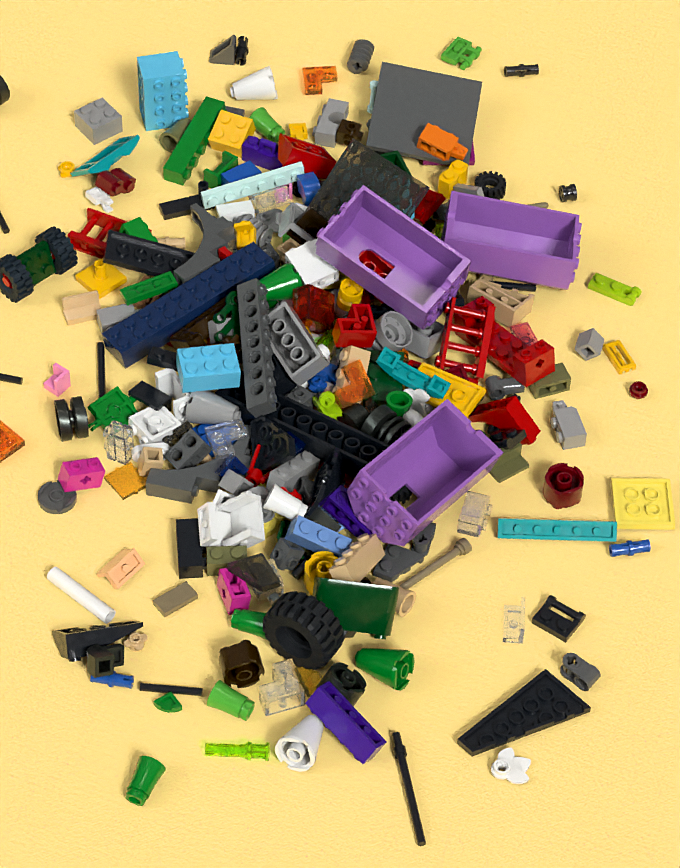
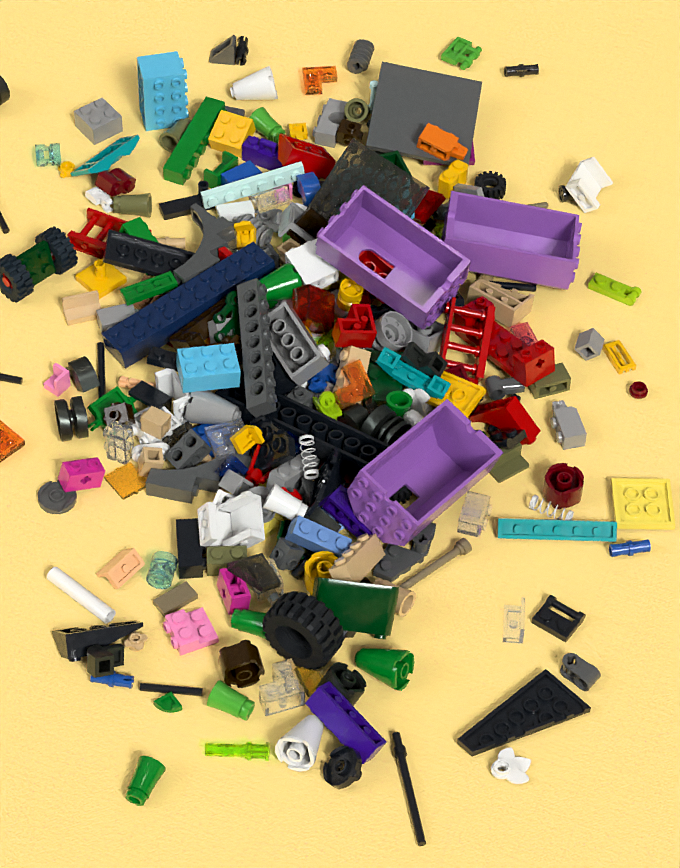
none -> clear light blue wheel [35,143,61,167]
none -> pearl dark grey brick [66,356,100,393]
none -> brick [103,402,136,431]
none -> olive plant [113,193,152,218]
none -> light nougat axle [118,376,155,389]
none -> tan brick [140,406,171,440]
none -> clear light blue wheel [146,551,178,589]
none -> bright pink plate [163,607,219,656]
none -> yellow bracket [230,425,265,455]
none -> white piece [299,435,319,479]
none -> black plate [323,746,362,790]
none -> olive plant [344,98,370,122]
none -> pearl dark grey brick [401,342,448,378]
none -> white piece [529,495,574,520]
none -> white panel [565,157,613,213]

